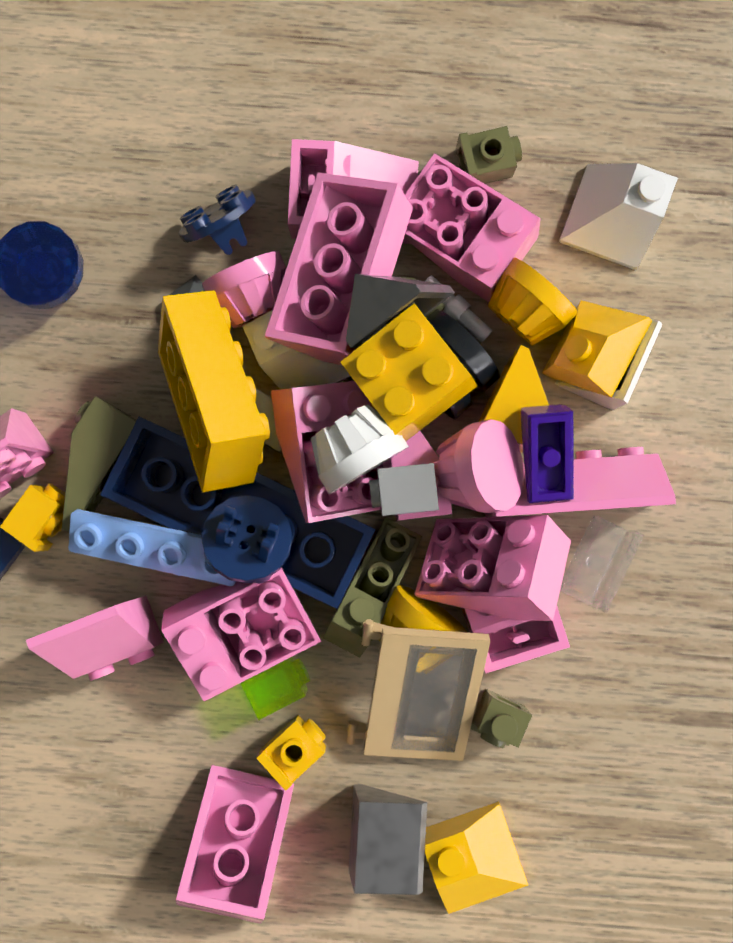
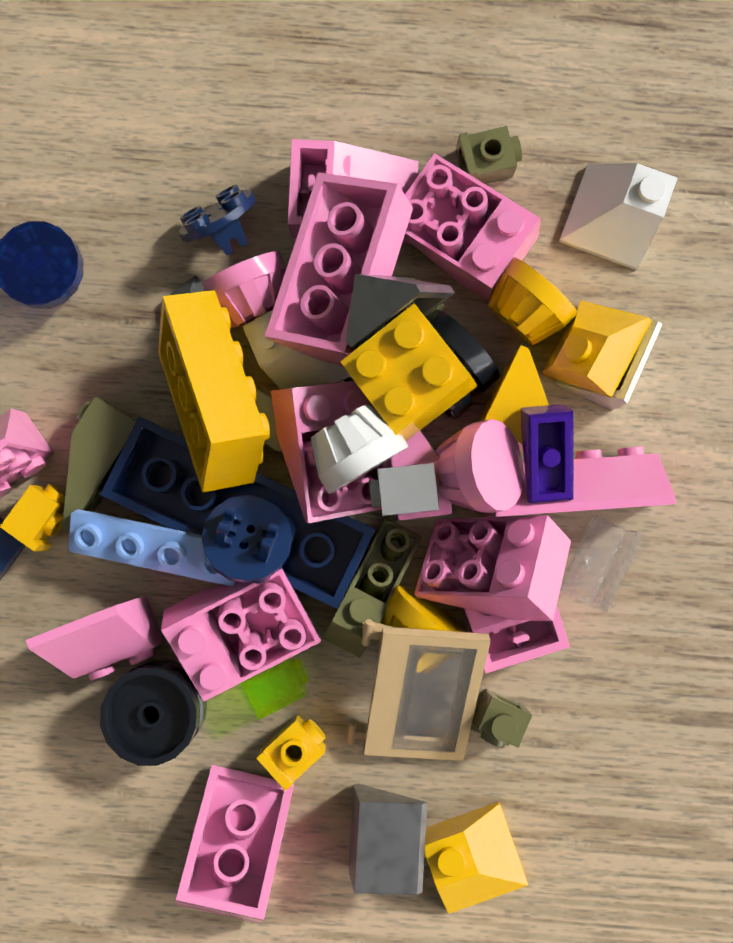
white bar [425,275,493,343] -> none
none -> black wheel [100,660,207,766]

